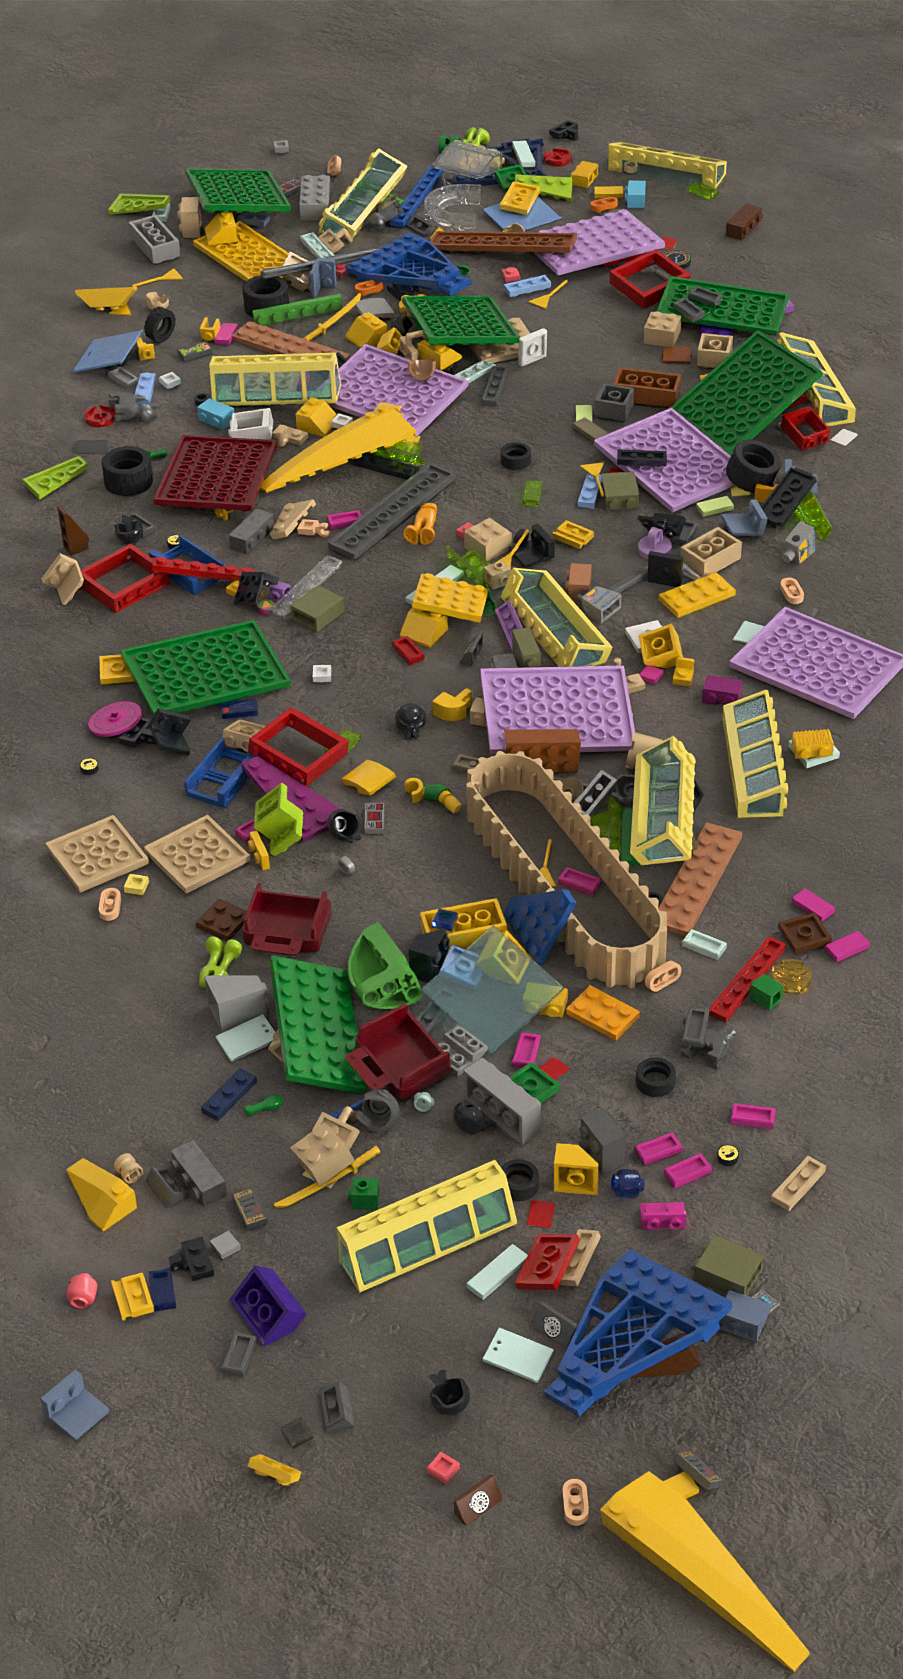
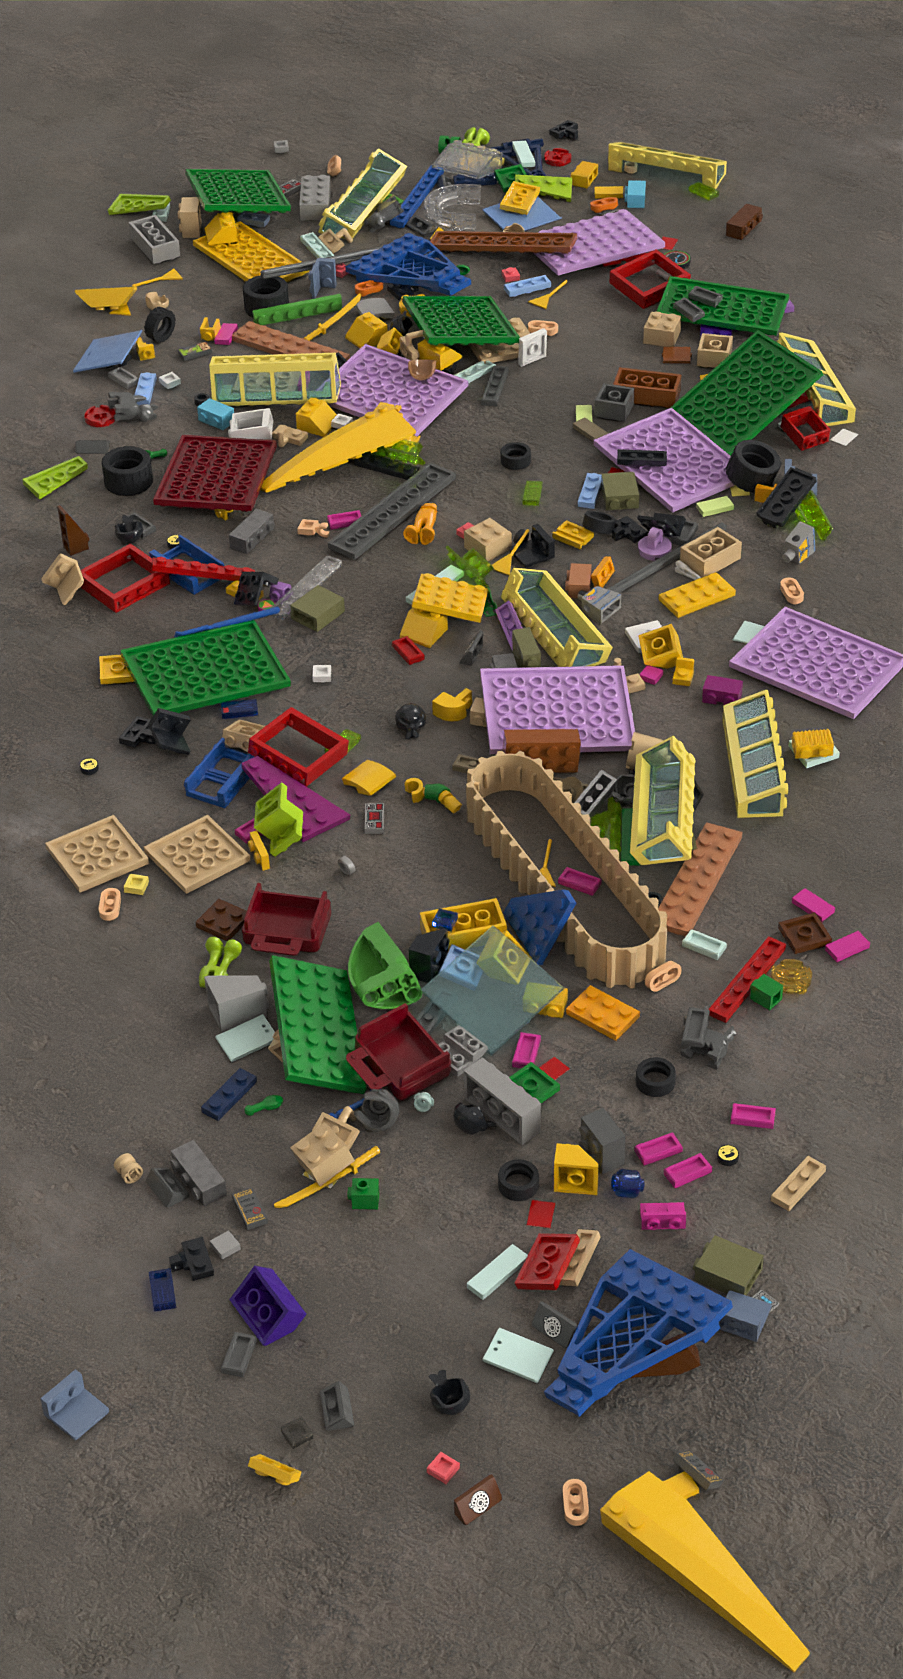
yellow wedge [66,1158,137,1232] -> none
coral head [66,1273,98,1309] -> none
dark pink piece [88,702,142,737] -> none
yellow plate [111,1272,154,1321] -> none
tan wing [270,499,316,540] -> none
tan plate [282,252,311,292] -> none
black hat [327,809,361,843] -> none
window [337,1160,517,1293] -> none
tan brick [484,561,511,590] -> none
yellow piece [580,462,605,497] -> none
black plate [647,551,683,587] -> none
sand blue bracket [721,500,768,537] -> none
none -> blue piece [174,606,280,638]
none -> light nougat plate [528,320,558,336]
none -> black tyre [582,511,616,534]
none -> light orange plate [591,556,615,588]
none -> black hinge [612,516,648,543]

